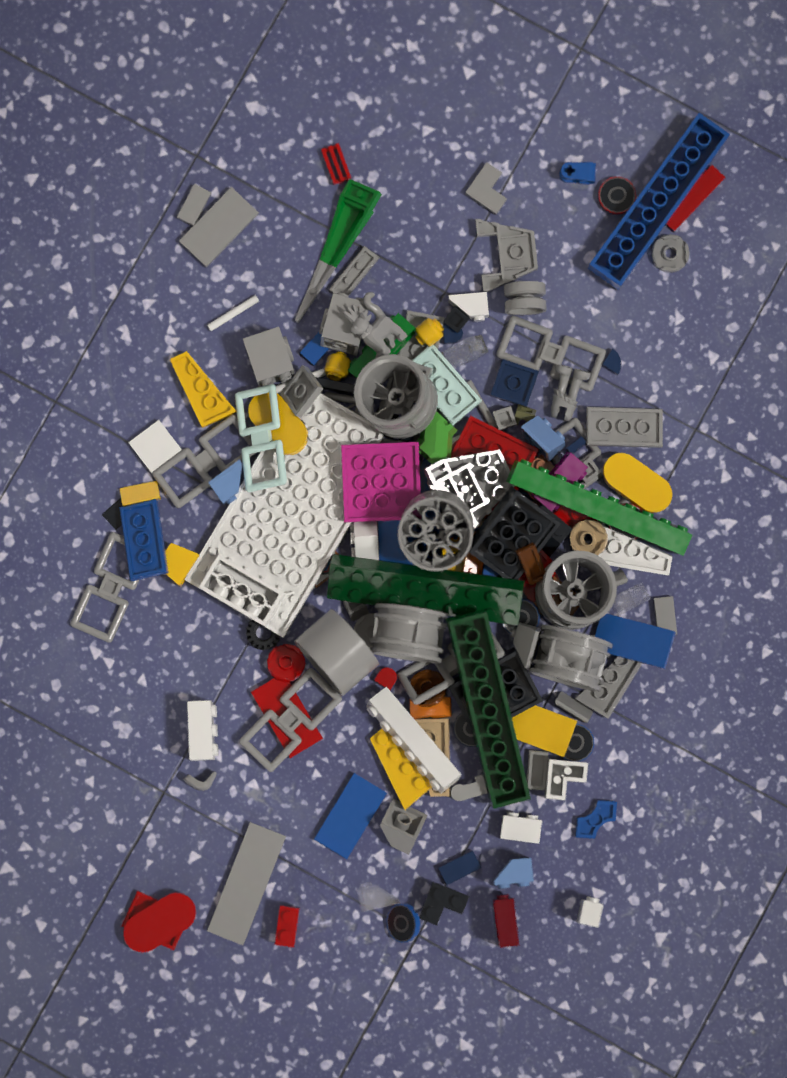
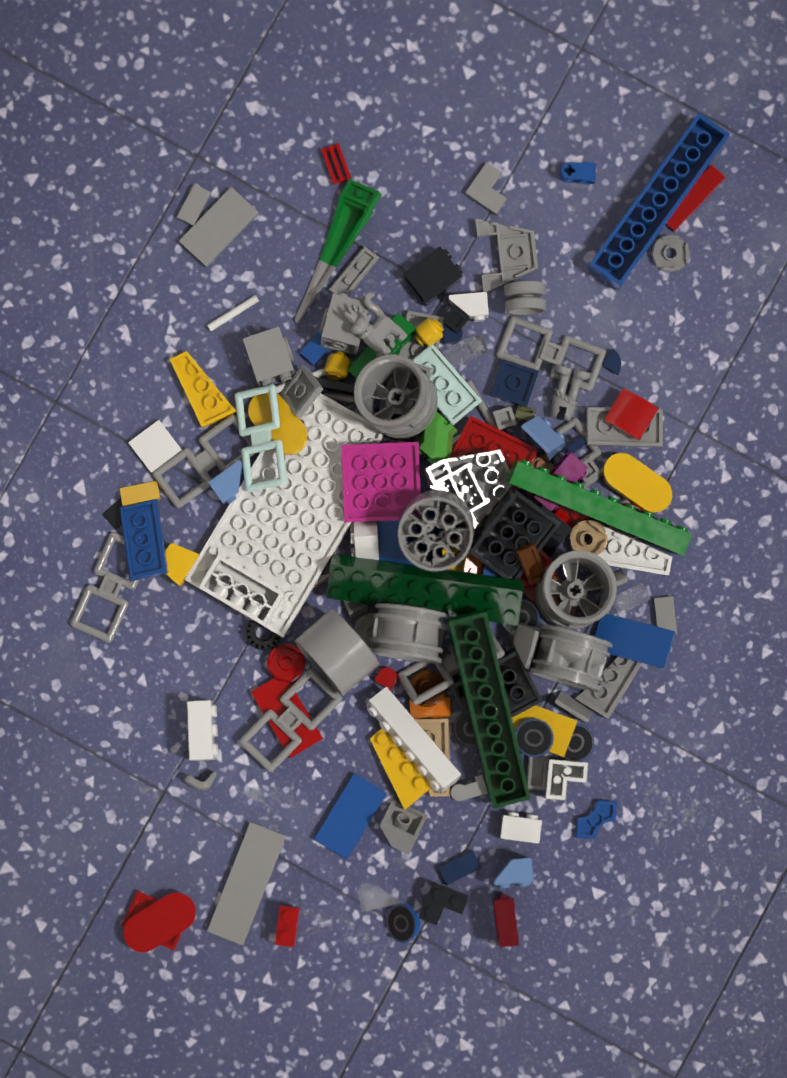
white brick [577,896,603,927] -> none
black tile [598,176,636,215] -> none
none -> black brick [403,246,463,306]
none -> black tile [515,719,554,758]
none -> red slope [604,388,658,441]

